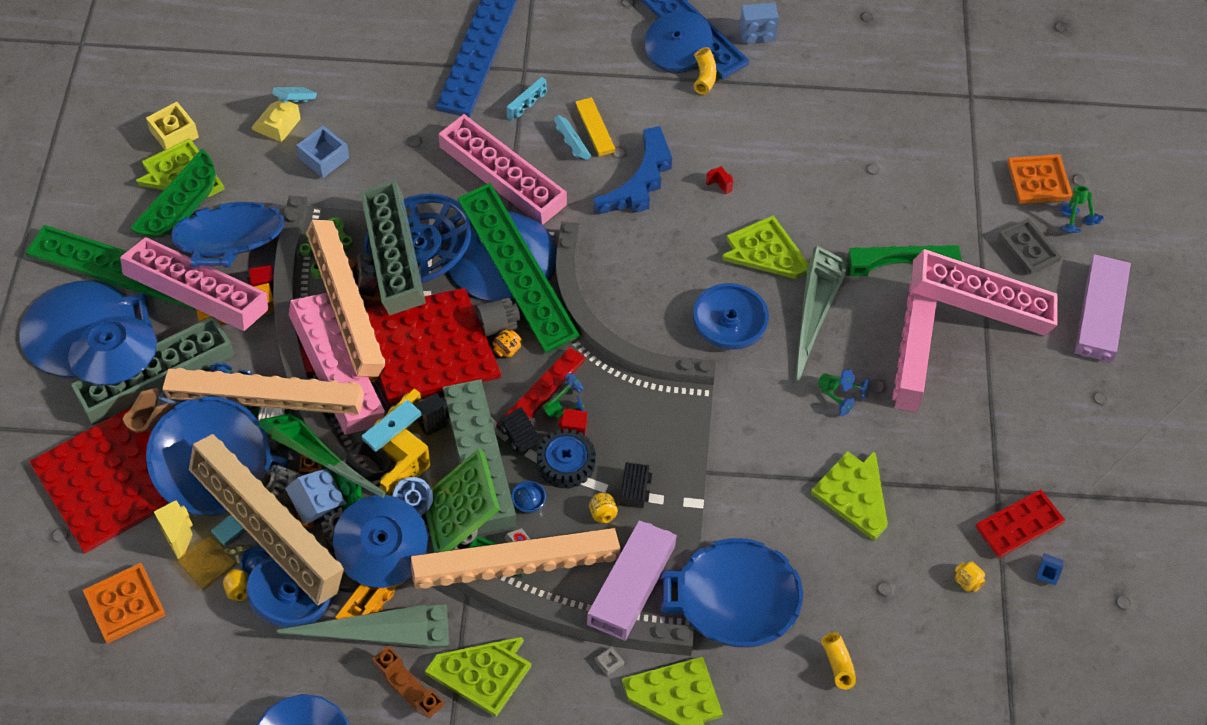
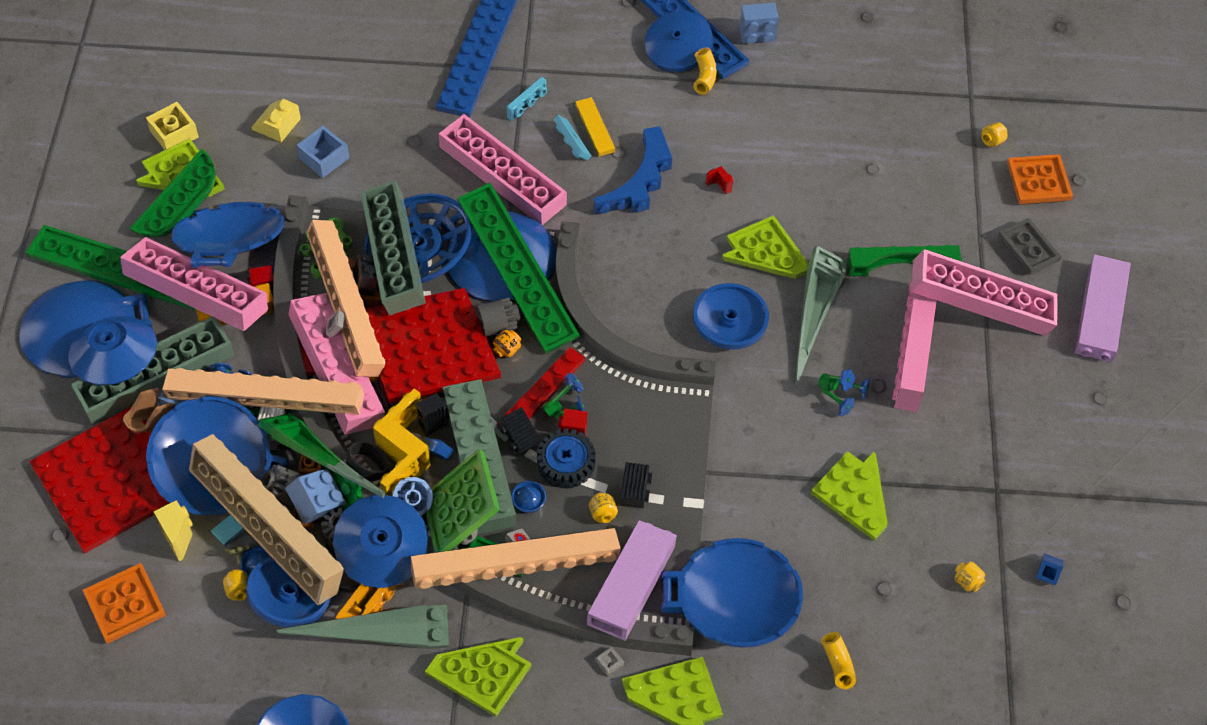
clear yellow tile [177,535,236,591] -> none
medium azure tile [272,87,317,102] -> none
medium azure tile [362,399,421,452] -> none
dark orange slope [372,645,446,719] -> none
red plate [975,489,1065,559] -> none
plant [1059,186,1104,233] -> none
none -> light grey tile [326,311,345,338]
none -> blue hat [422,437,455,460]
none -> yellow head [981,122,1008,147]

